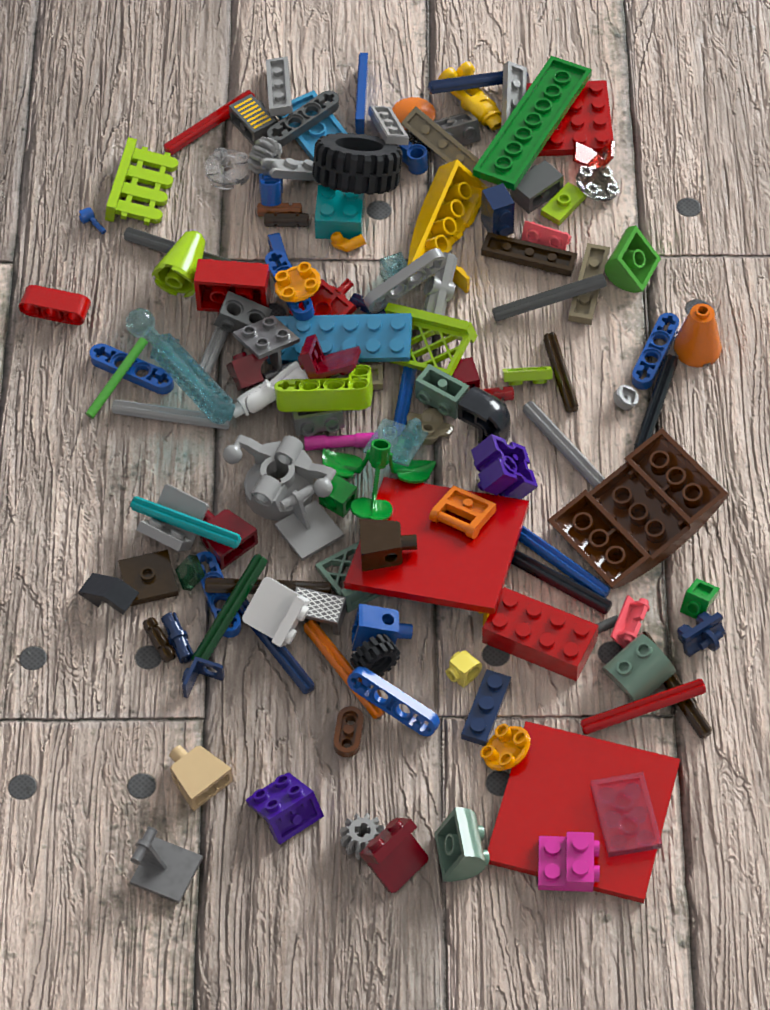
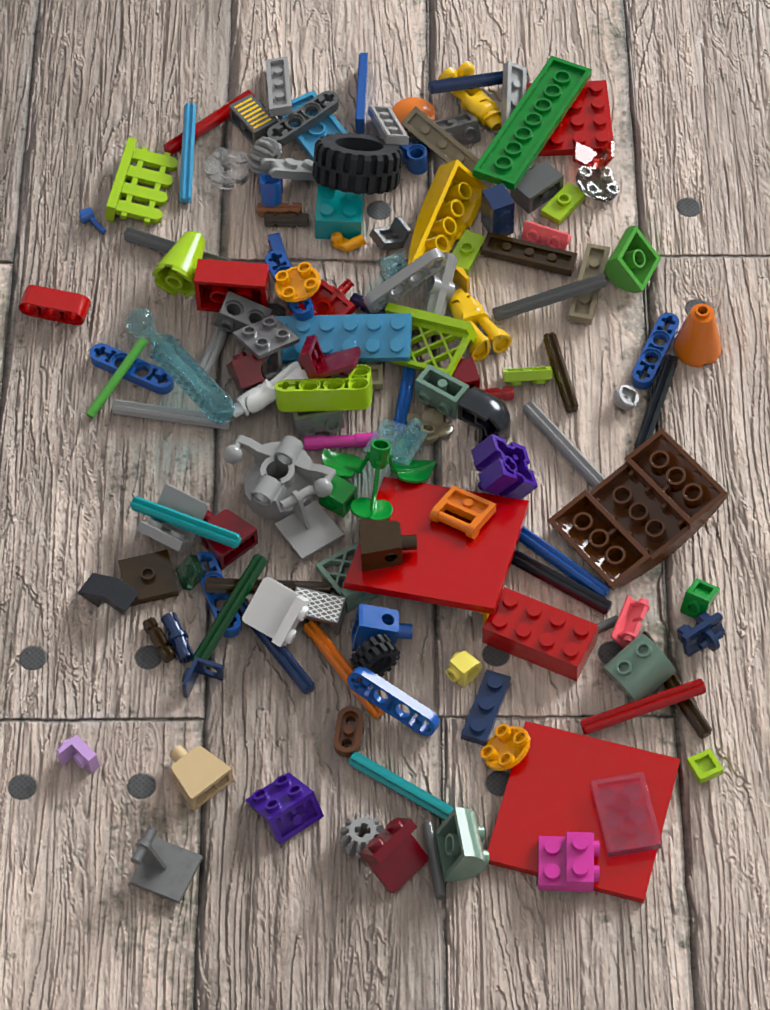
none -> lavender bracket [56,734,100,773]
none -> dark azure axle [179,103,196,204]
none -> teal axle [348,752,454,820]
none -> dark grey bracket [369,216,411,250]
none -> dark grey bar [422,822,446,900]
none -> yellow piece [448,288,512,361]
none -> lime plate [452,229,486,275]
none -> lime plate [686,748,724,785]

